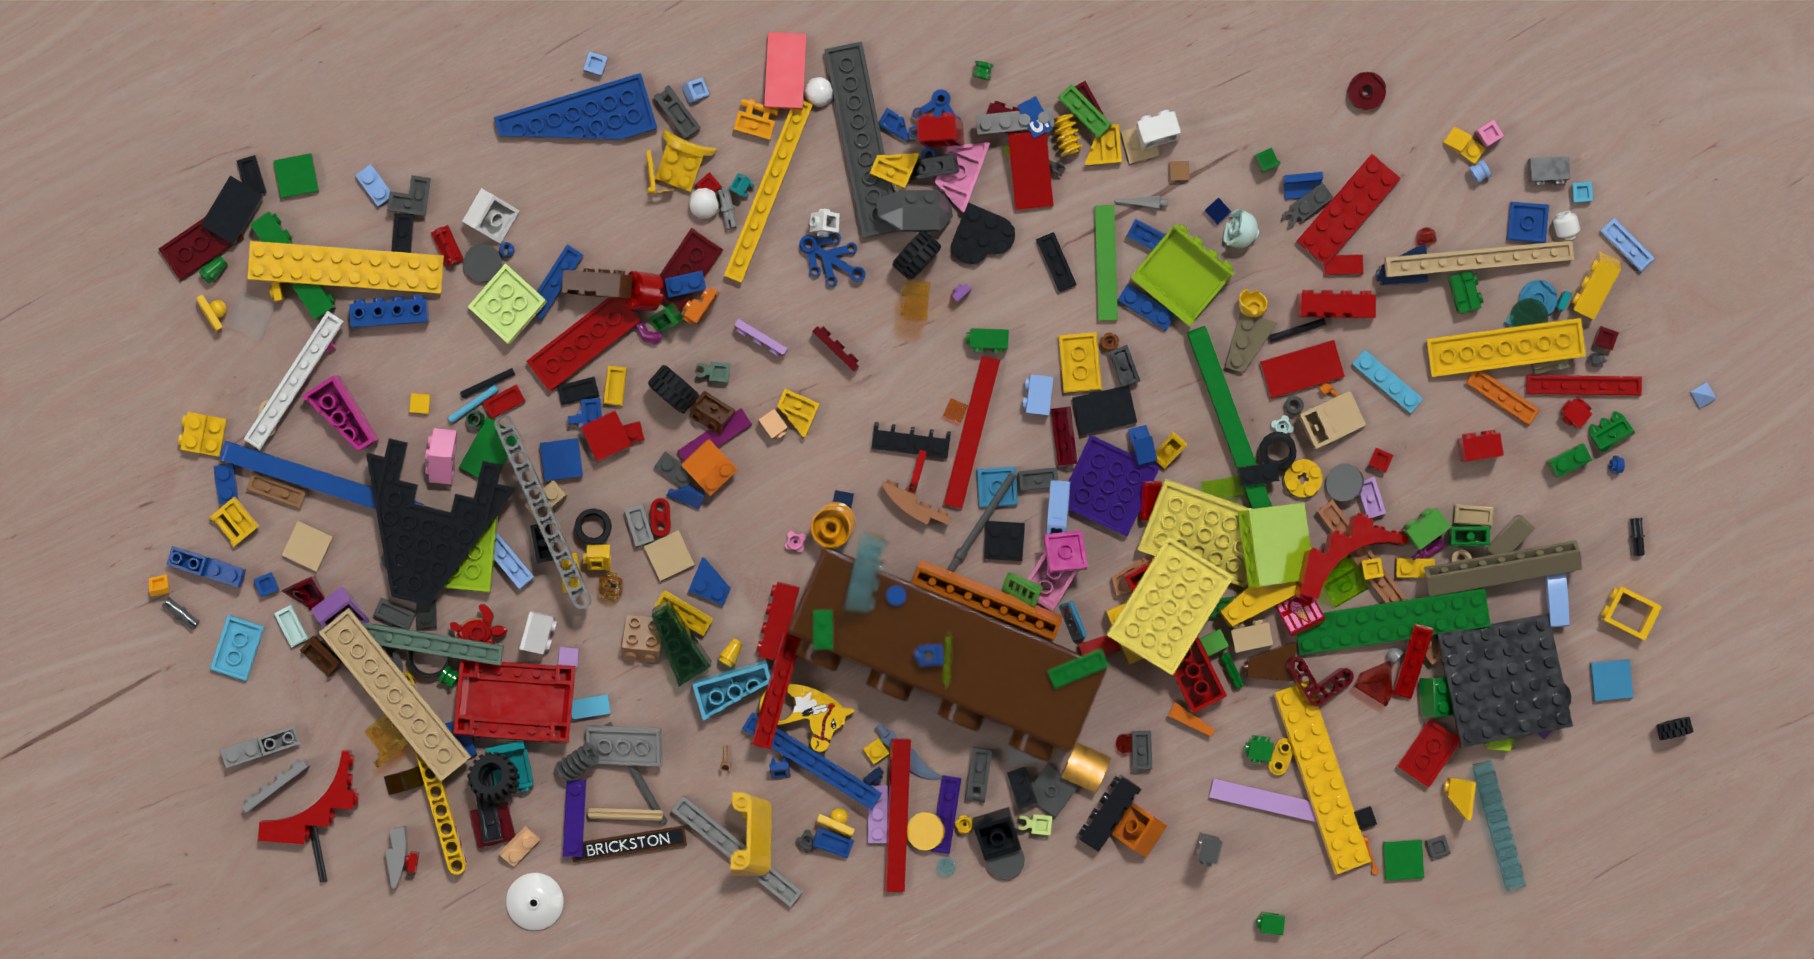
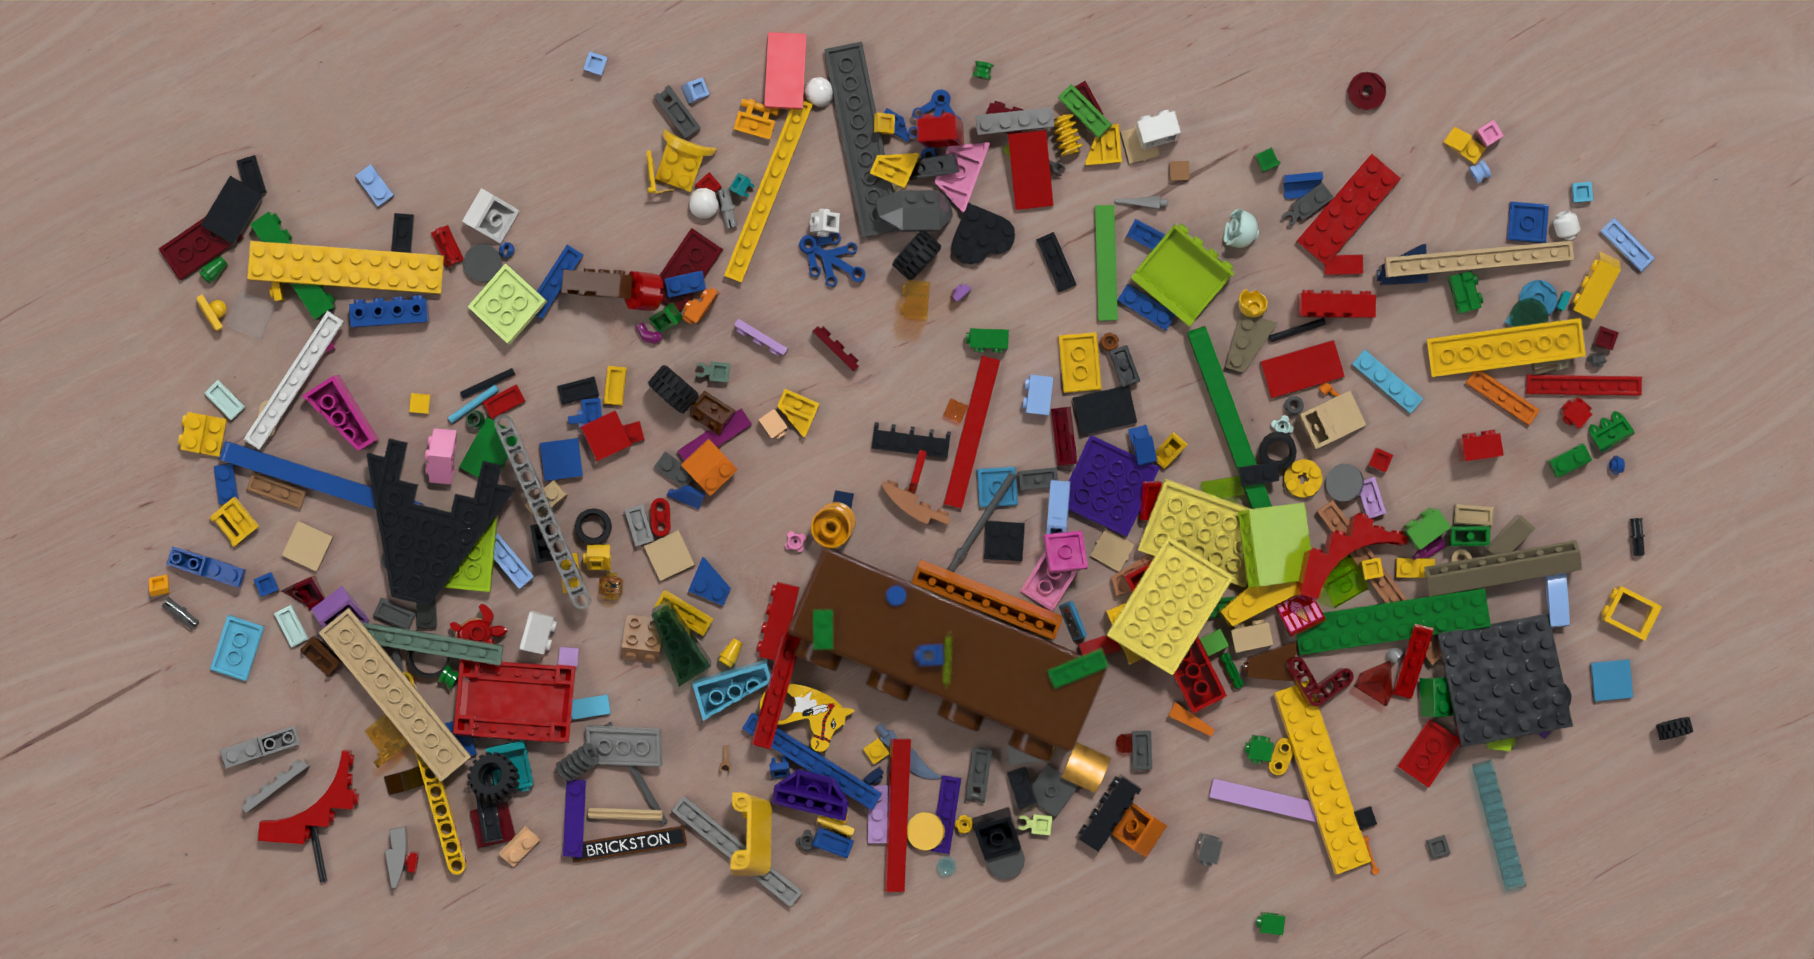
green tile [273,153,319,198] -> none
dark grey plate [387,175,431,216] -> none
blue wing [494,73,658,140] -> none
white dish [506,873,564,930] -> none
red plate [526,297,641,391] -> none
clear light blue slope [845,531,888,613] -> none
bright green slope [1002,572,1044,607] -> none
blue sticker [1017,96,1053,138] -> none
clear blue tile [1204,197,1231,224] -> none
green tile [1383,839,1424,880] -> none
clear red plate [1416,227,1437,245] -> none
yellow slope [1443,776,1476,821] -> none
flat silver brick [1528,156,1570,186] -> none
light blue slope [1690,382,1717,408] -> none
none -> light aqua tile [204,380,245,421]
none -> dark purple wedge [772,769,849,821]
none -> yellow plate [874,112,895,135]
none -> tan piece [1090,528,1135,572]

